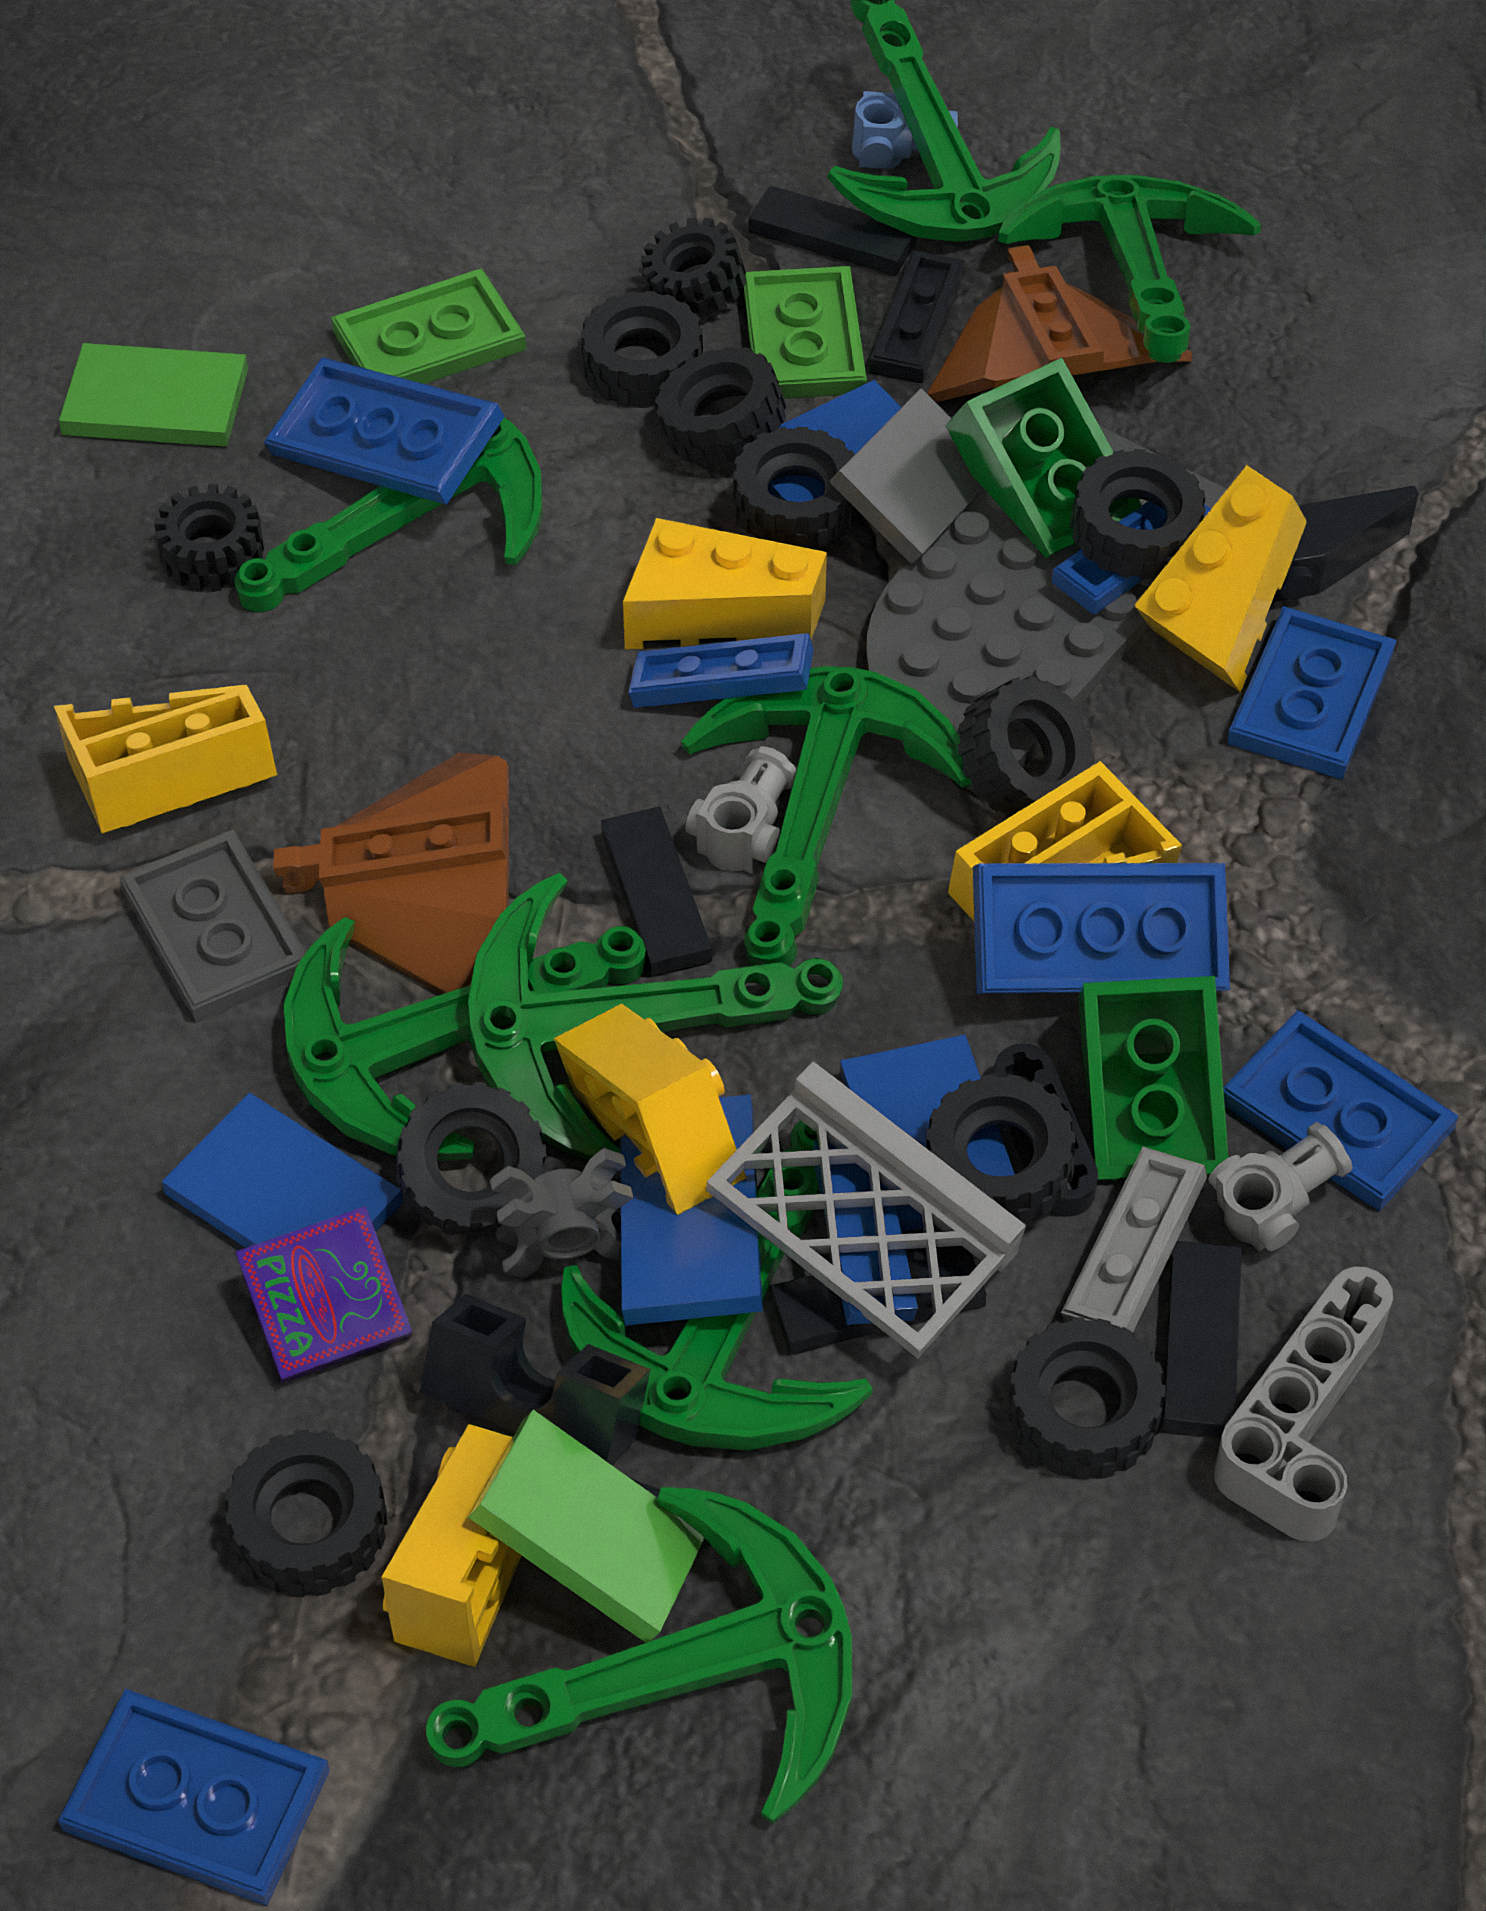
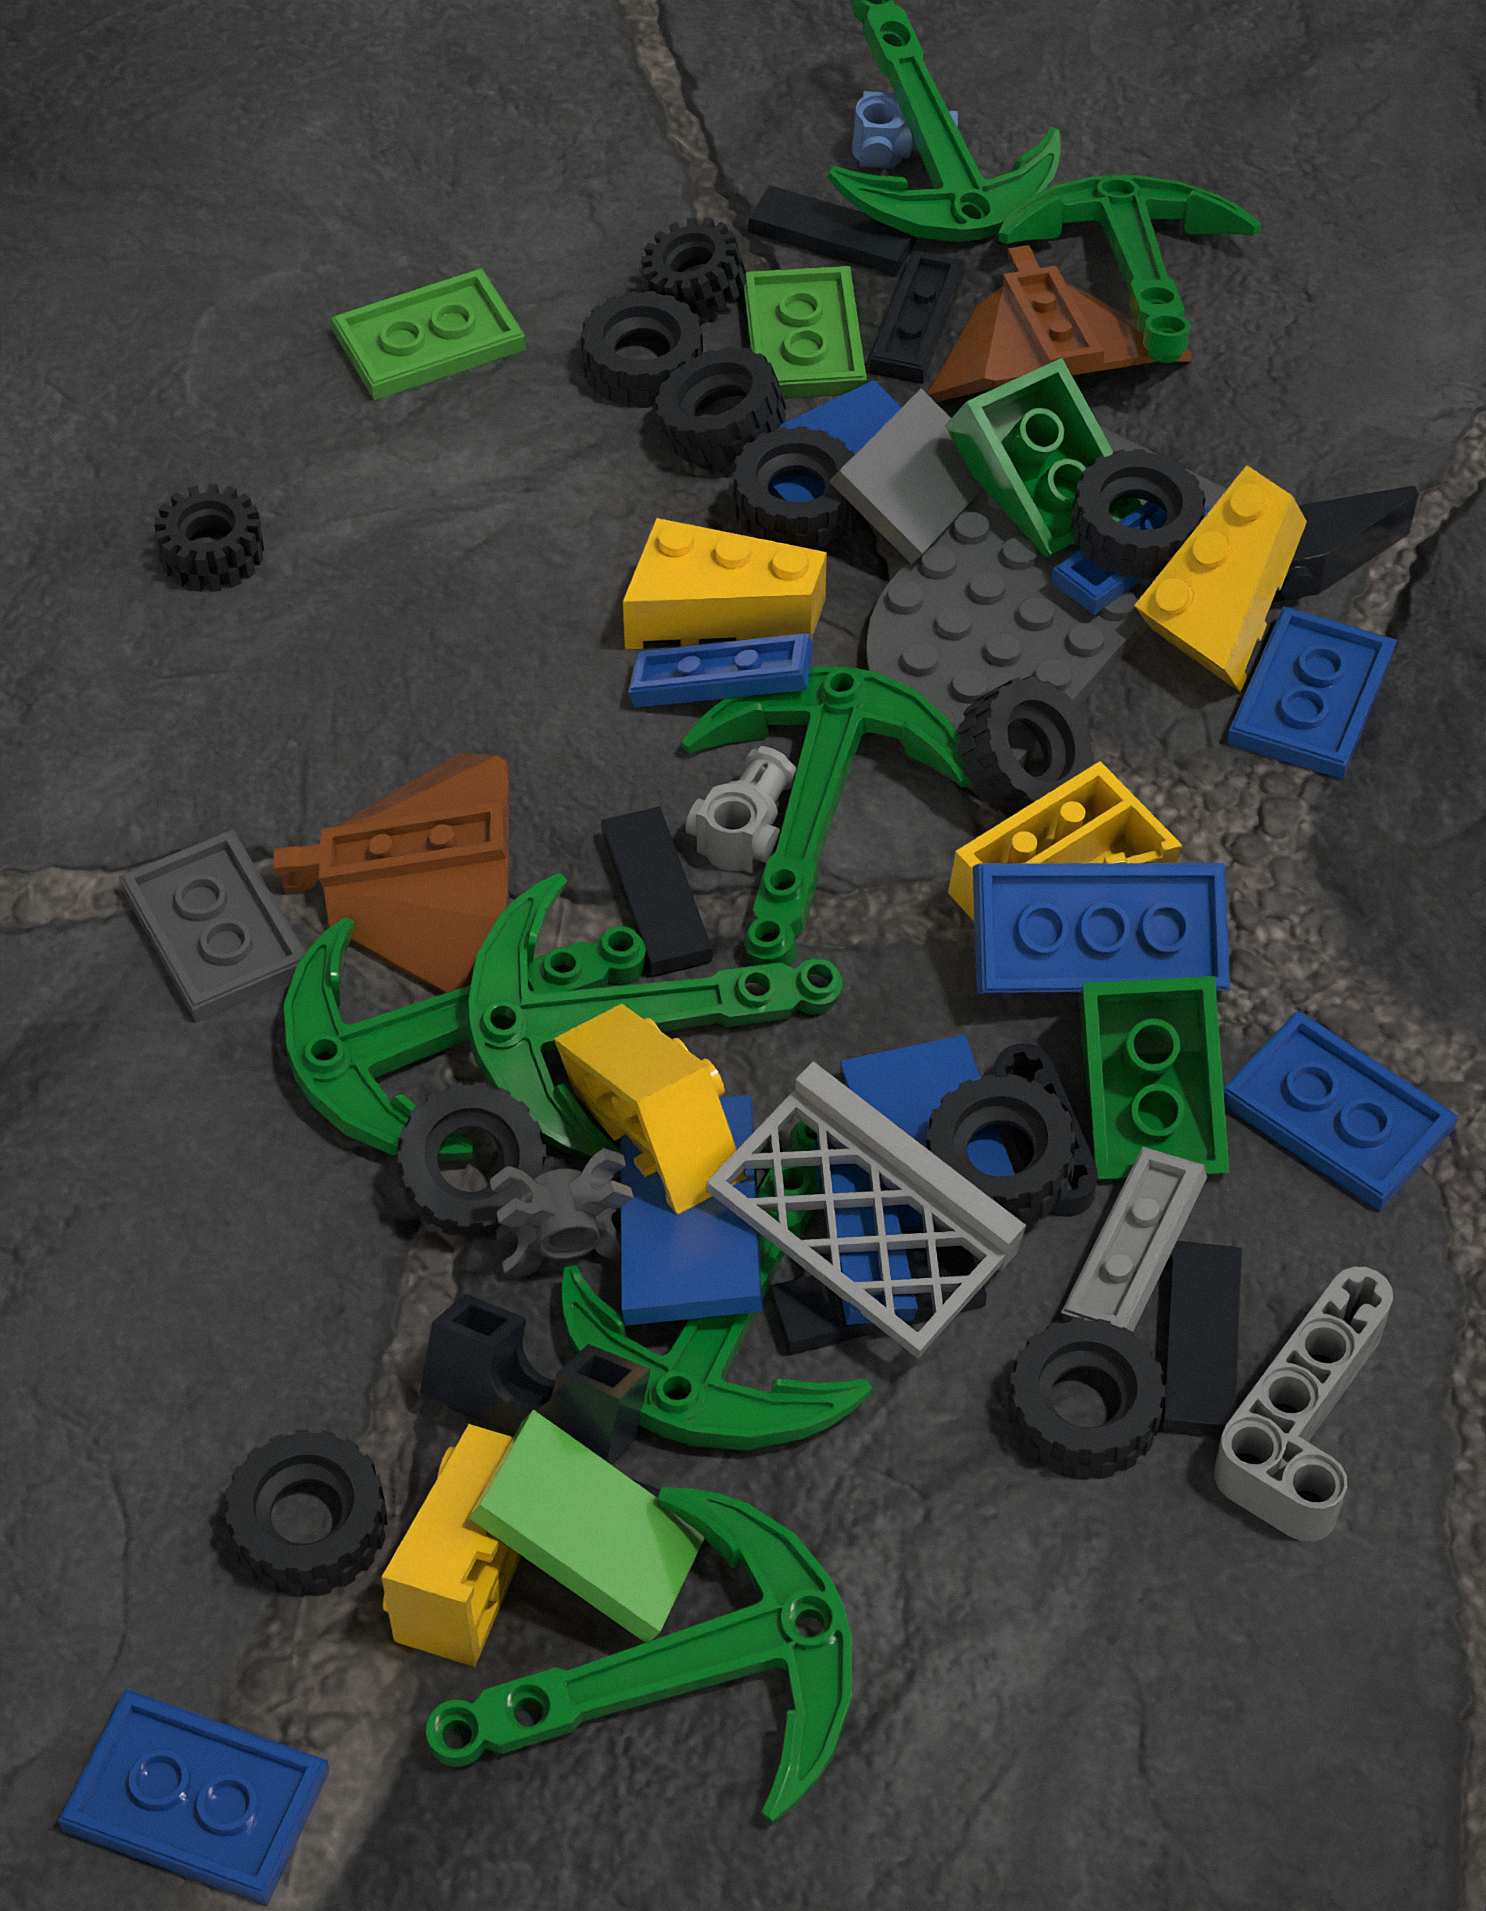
yellow wedge [53,685,277,833] -> none
bright green tile [59,343,248,447] -> none
blue tile [162,1092,403,1248] -> none
green piece [235,417,543,612] -> none
dark purple tile [235,1206,412,1384] -> none
blue tile [263,357,505,505] -> none
light grey connector [1208,1122,1353,1252] -> none

